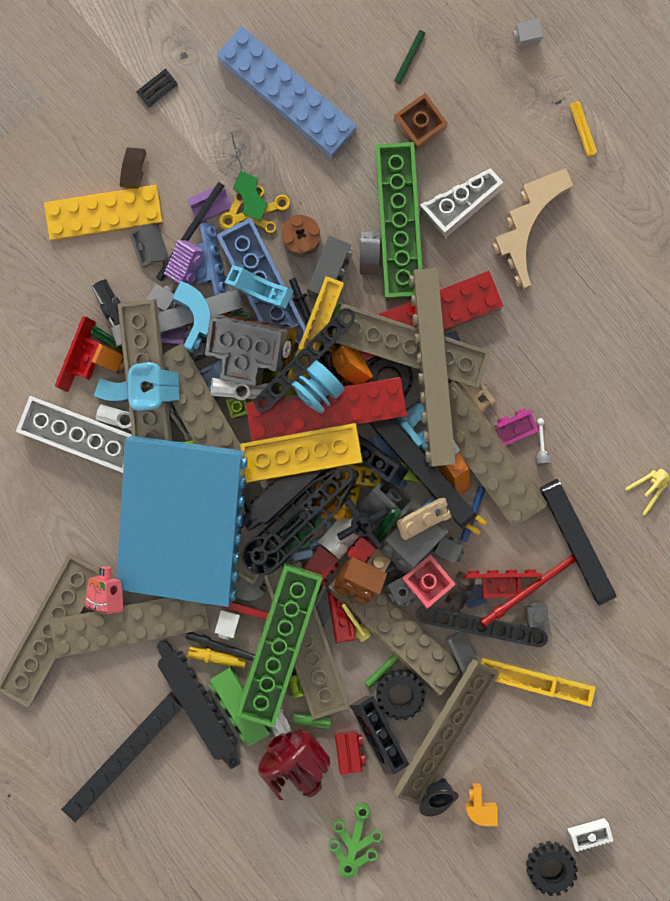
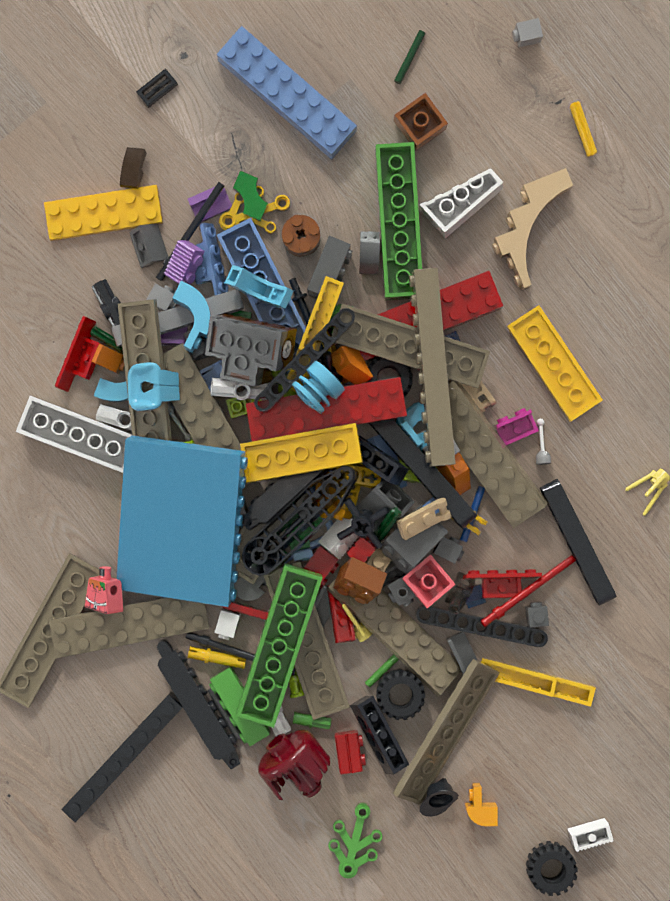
none -> yellow plate [507,305,603,422]

